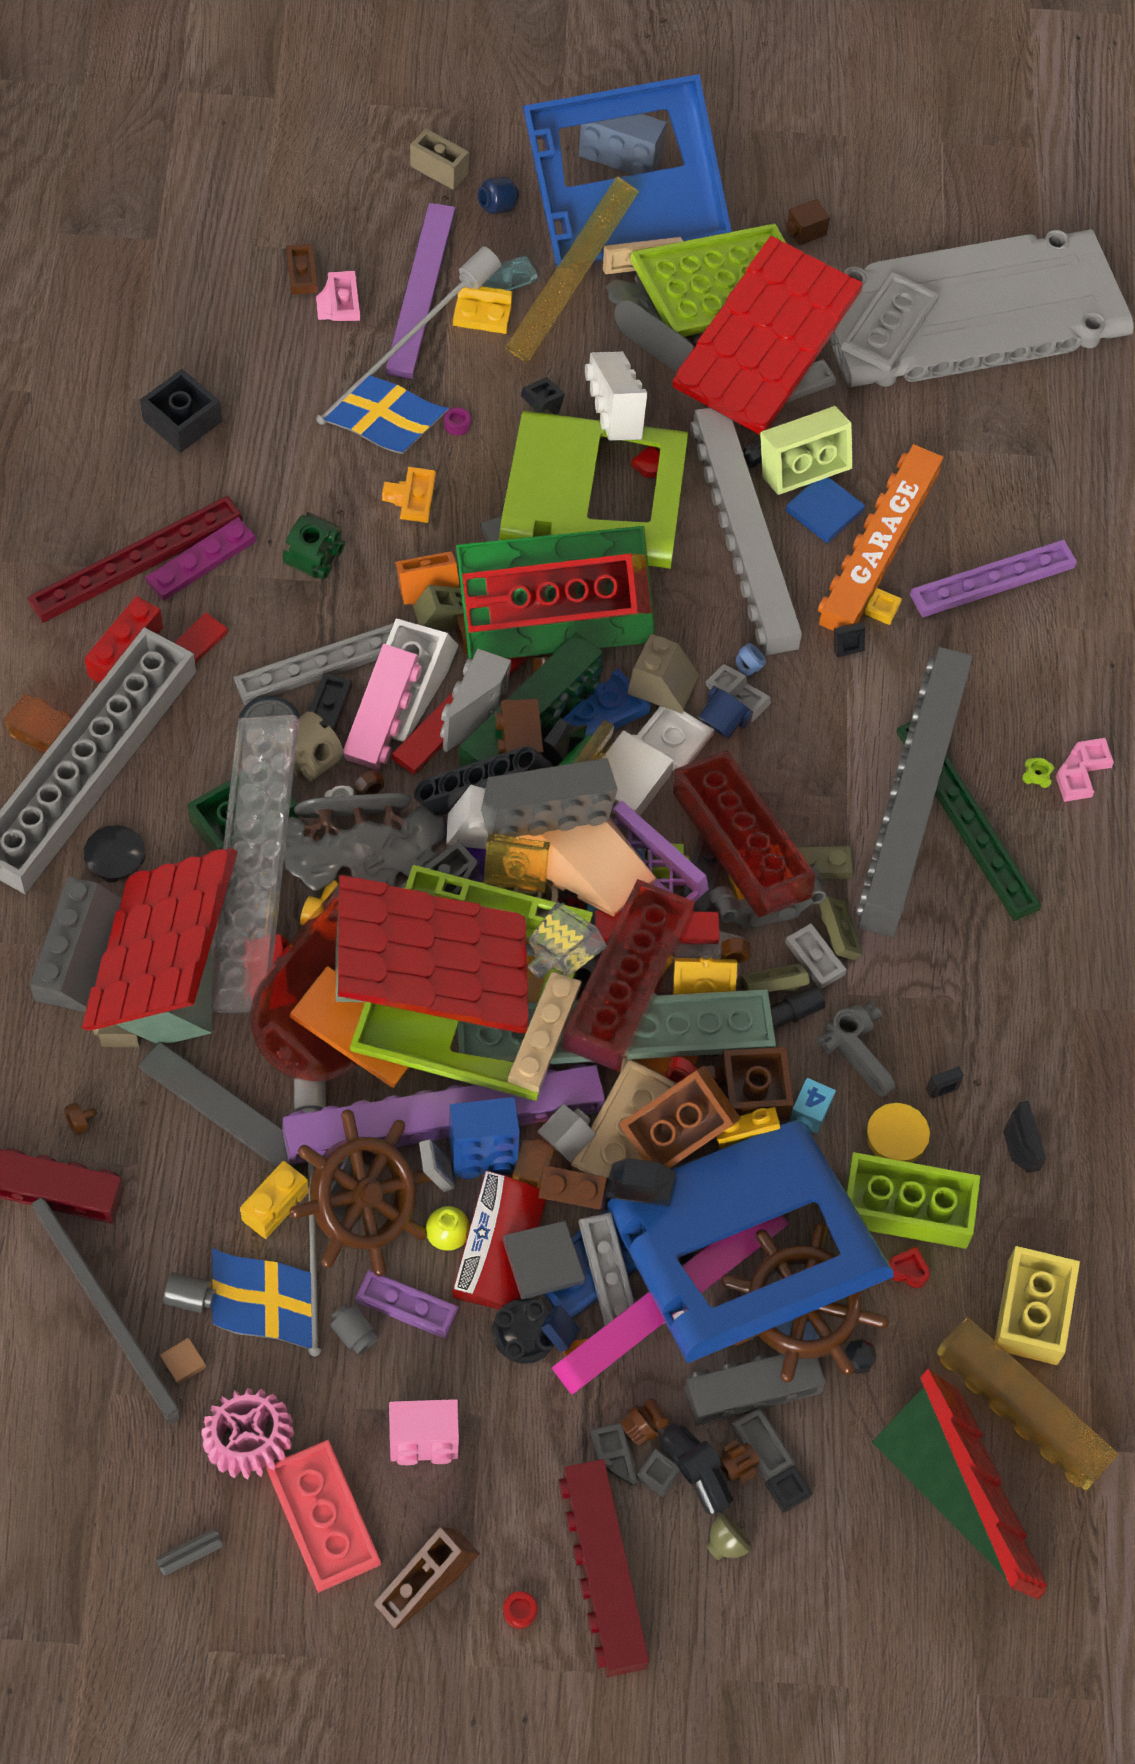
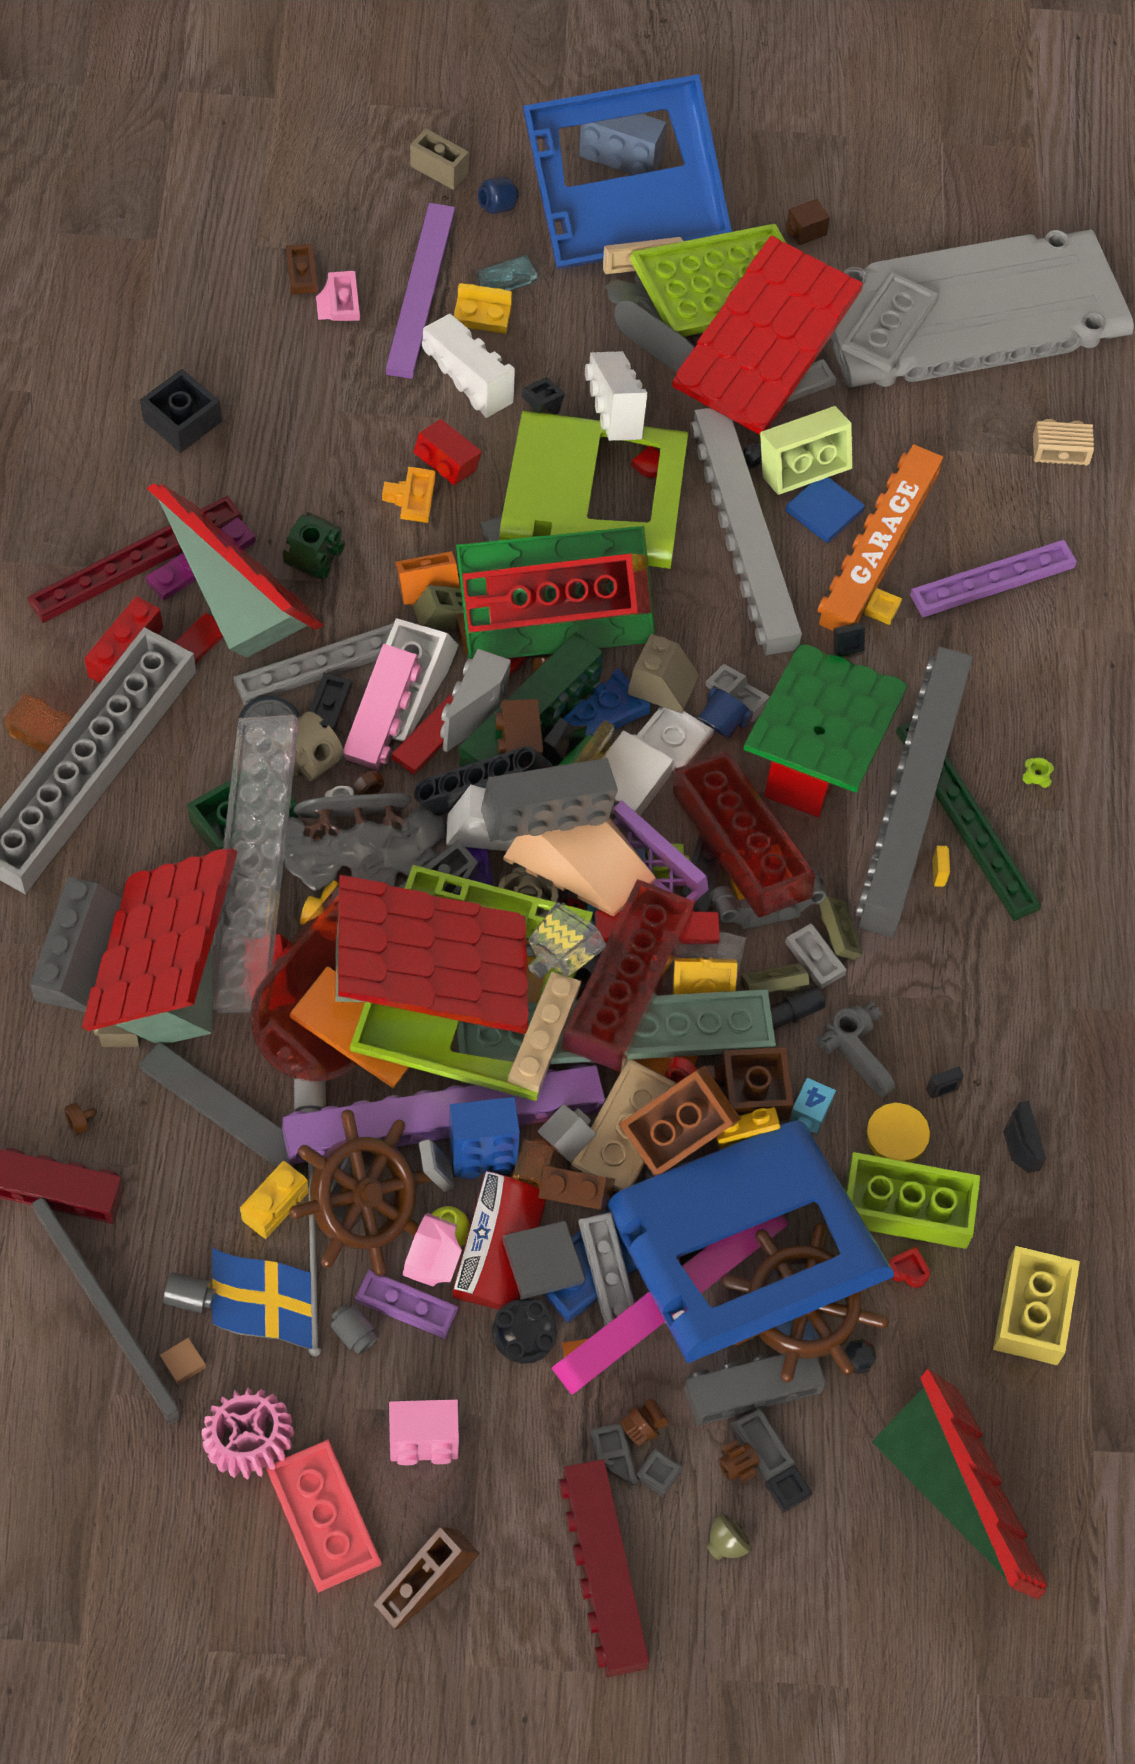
black dish [84,825,145,883] -> none
dark grey axle [156,1529,223,1575] -> none
flag [316,246,501,454] -> none
magenta tile [444,407,471,436] -> none
clear yellow plate [483,833,550,892] -> none
red tile [503,1591,538,1629] -> none
clear yellow plate [505,176,639,363] -> none
dark blue tile [541,1305,580,1352] -> none
black slope [605,1158,677,1206] -> none
black piece [660,1423,734,1515] -> none
reddish brown tile [720,937,750,963] -> none
medium blue tile [736,643,766,676] -> none
olive plate [789,846,853,879] -> none
clear yellow brick [937,1316,1119,1492] -> none
bright pink tile [1056,738,1114,802] -> none
none -> sand green piece [147,483,325,658]
none -> bright pink slope [403,1213,462,1287]
none -> red brick [413,419,482,486]
none -> white wedge [422,314,515,418]
none -> green piece [743,644,908,818]
none -> yellow tile [932,846,950,887]
none -> tan brick [1033,419,1094,466]

